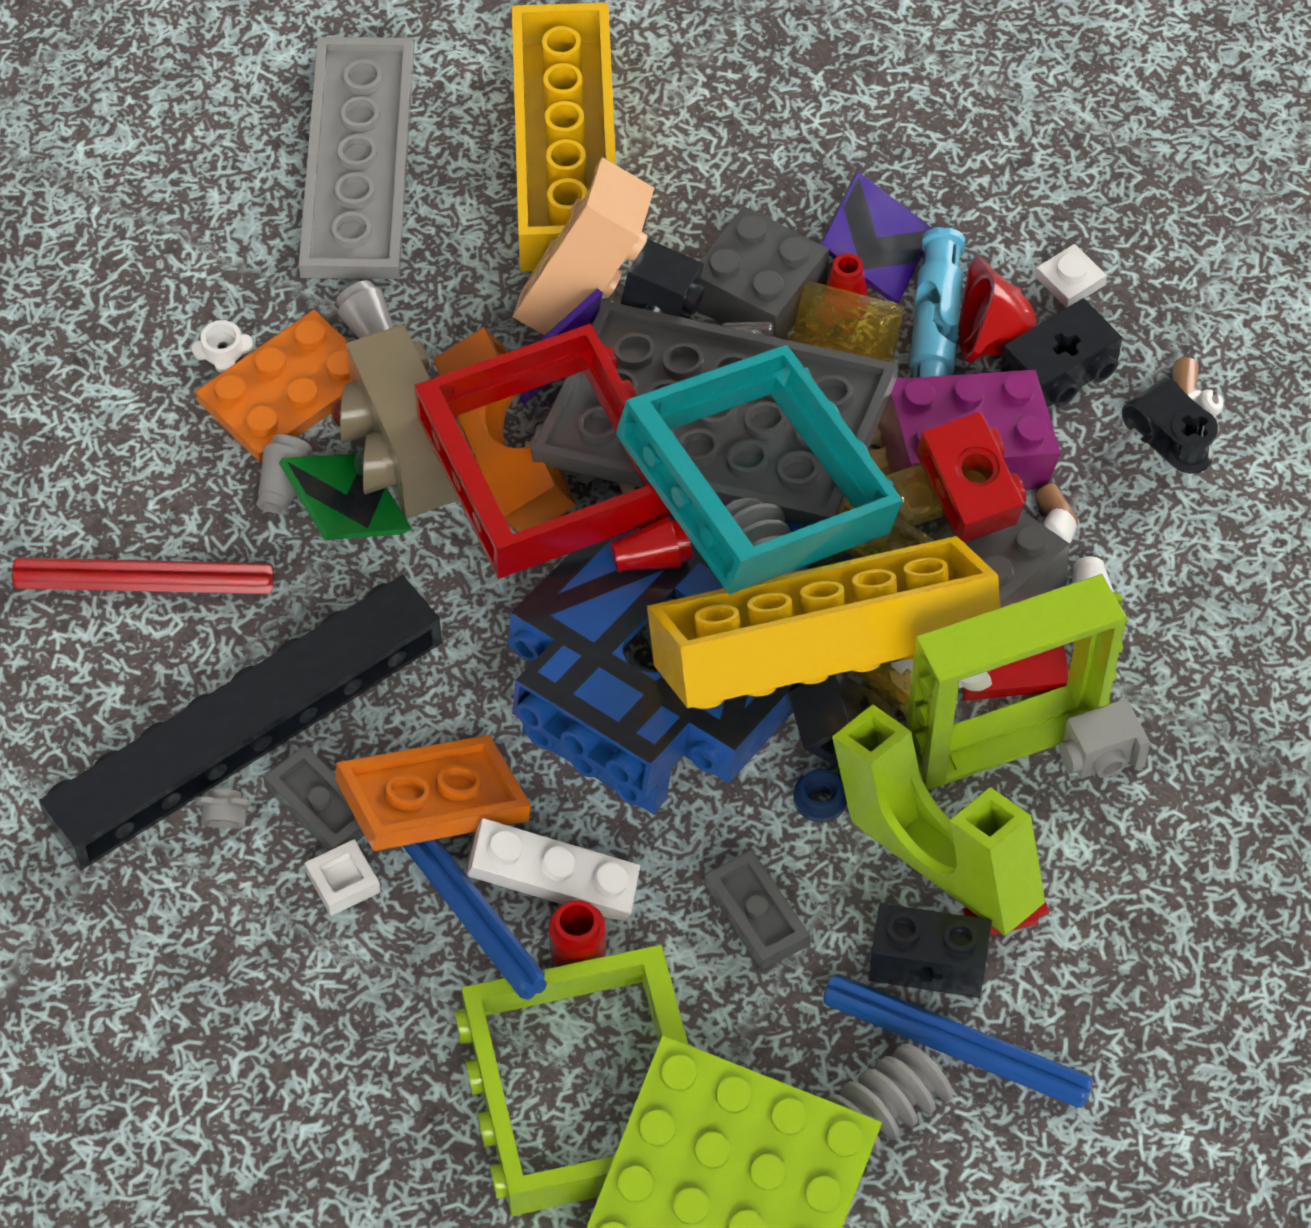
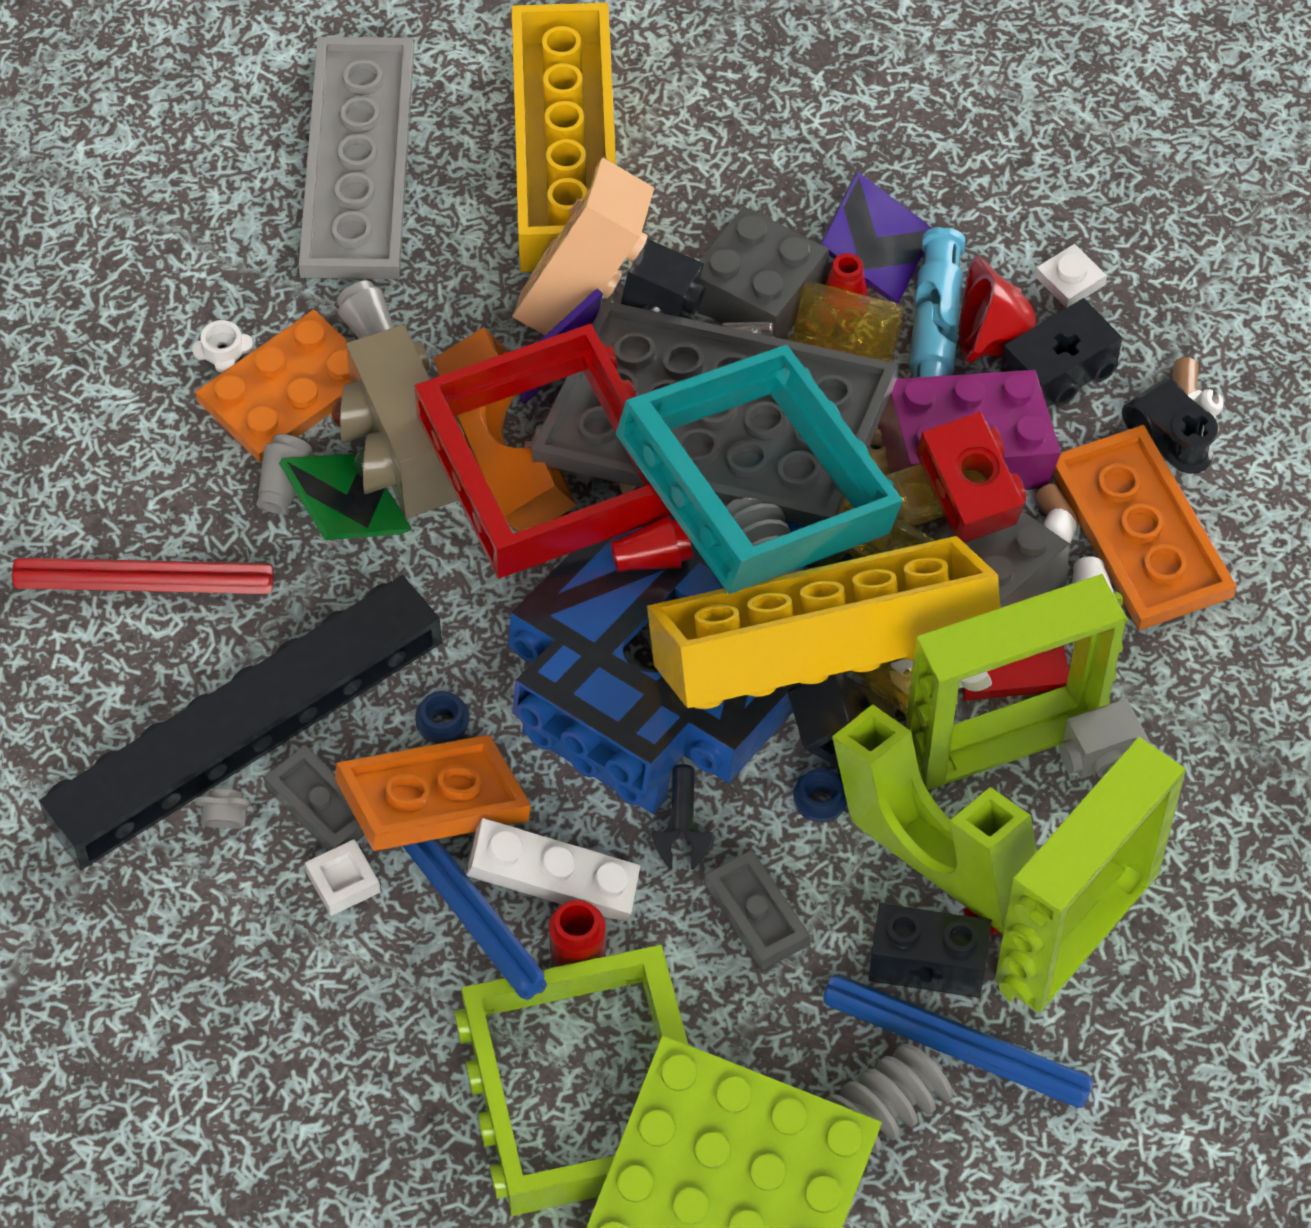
none -> dark blue plate [415,691,470,744]
none -> black bar [652,764,713,870]
none -> lime window [995,737,1186,1014]
none -> orange plate [1052,425,1237,631]

